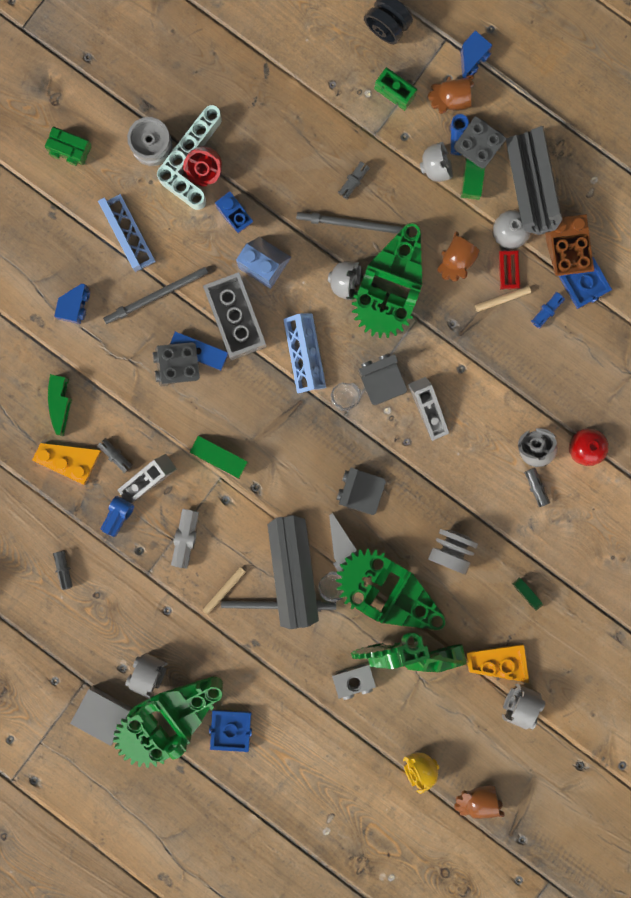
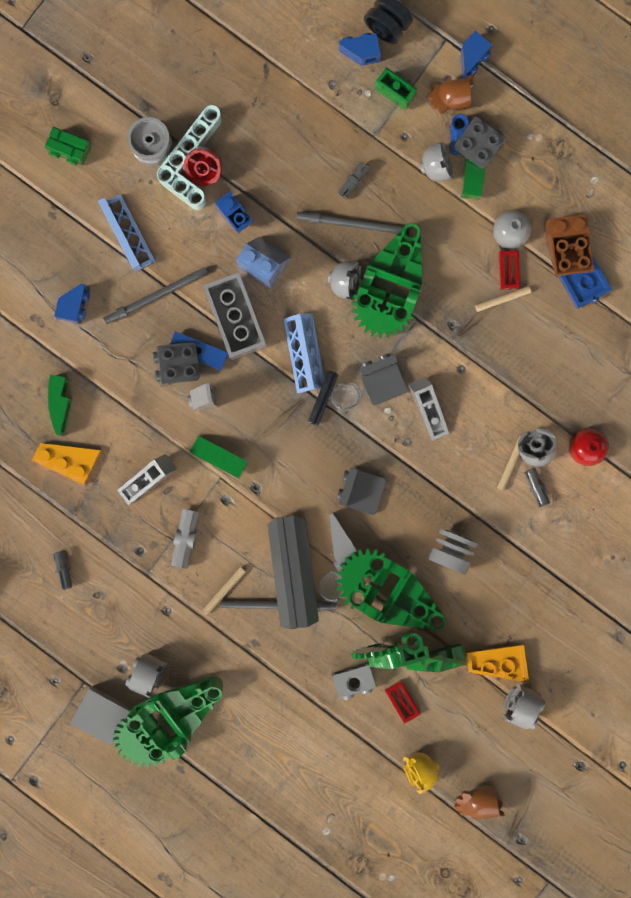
dark grey pin [97,438,133,474] -> none
blue piece [100,496,134,537] -> none
blue plate [209,709,252,752] -> none
dark orange piece [437,231,480,282] -> none
dark grey piece [506,126,562,235] -> none
dark green beam [512,577,543,611] -> none
blue pin [531,292,565,329] -> none
none -> light grey slope [188,383,218,411]
none -> black axle [308,371,338,426]
none -> blue slope [339,33,381,66]
none -> red tile [384,680,421,724]
none -> tan bar [497,436,521,491]

